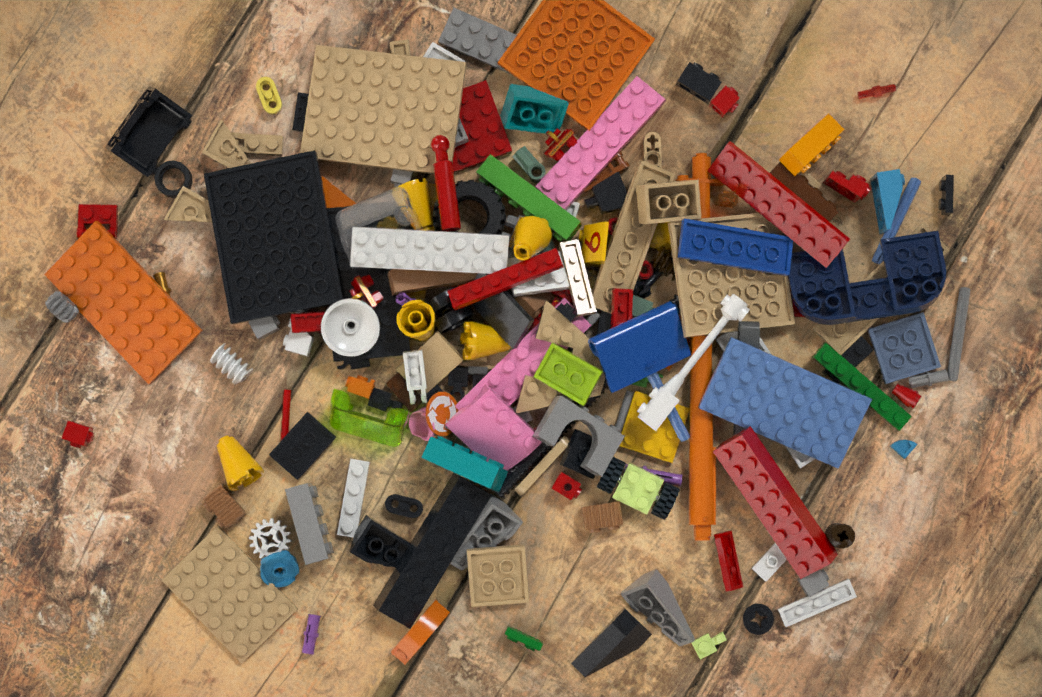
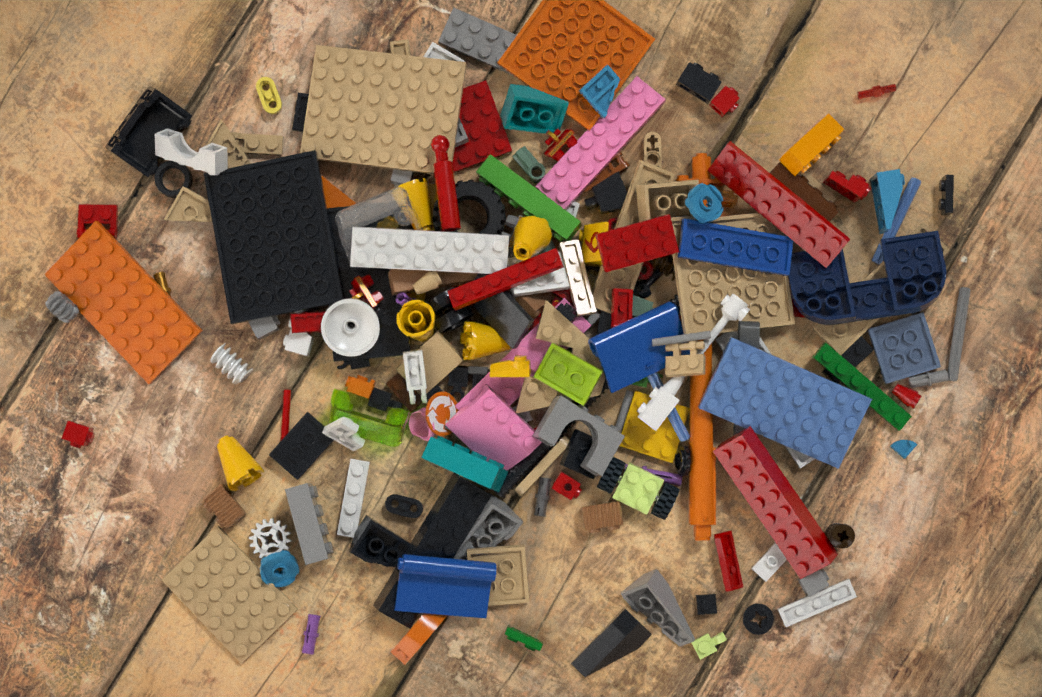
none -> white arch [155,128,228,175]
none -> white plate [322,416,365,451]
none -> blue door [394,554,497,618]
none -> tan cone [412,271,442,295]
none -> yellow slope [490,355,531,377]
none -> flat silver pin [534,477,552,517]
none -> dark azure wing [579,65,620,118]
none -> red plate [595,214,679,272]
none -> light grey bar [652,331,711,347]
none -> tan plate [665,340,705,377]
none -> black gear [675,446,691,477]
none -> dark azure plate [685,183,724,223]
none -> black plate [696,594,717,615]

